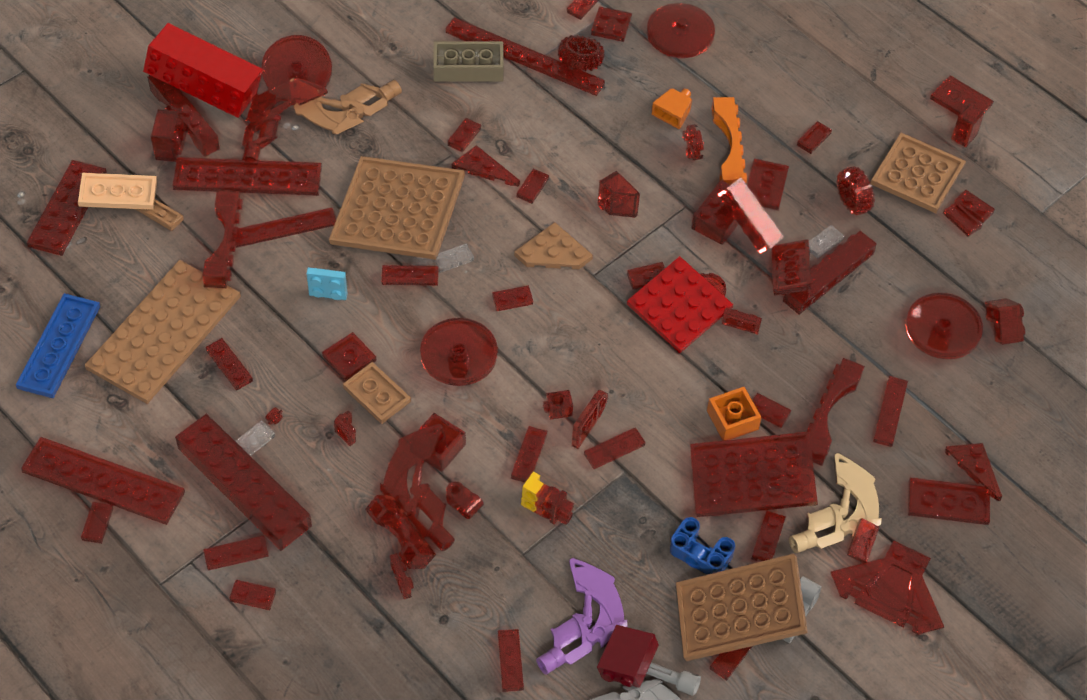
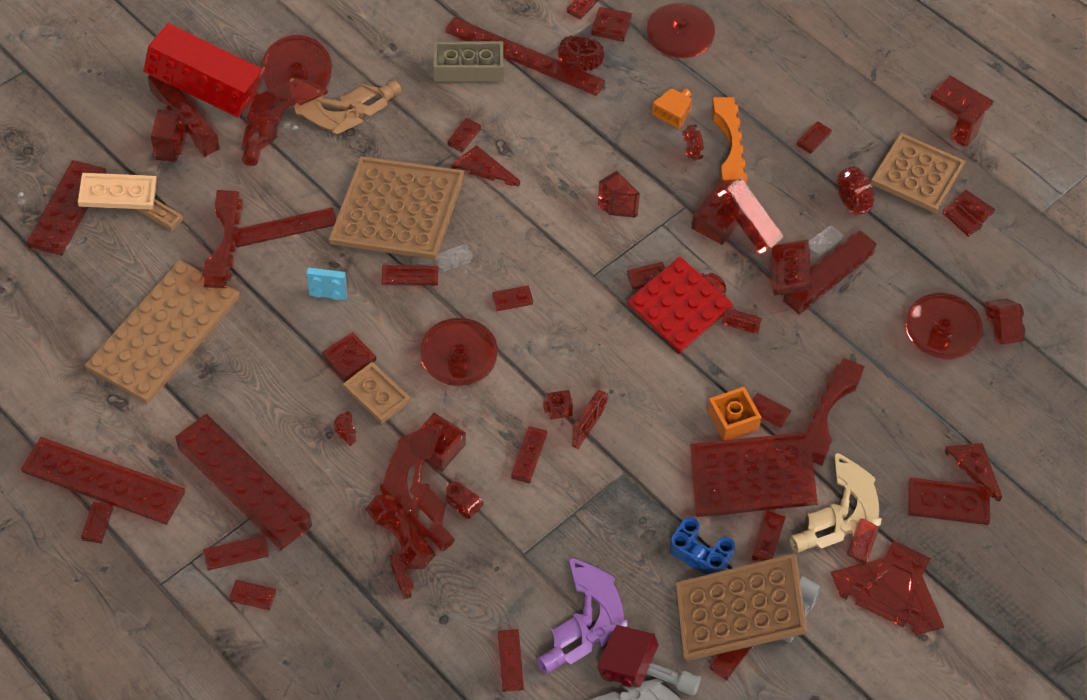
blue plate [16,293,100,398] -> none
clear red plate [172,157,322,196] -> none
clear red plate [206,338,253,391] -> none
clear plate [232,420,275,460] -> none
clear red plate [265,407,283,425] -> none
medium nougat plate [514,223,593,269] -> none
clear red tile [517,169,549,204] -> none
clear red hips [521,472,574,525] -> none
clear red tile [584,427,645,469] -> none
clear red tile [743,159,789,211] -> none
clear red tile [873,376,908,447] -> none

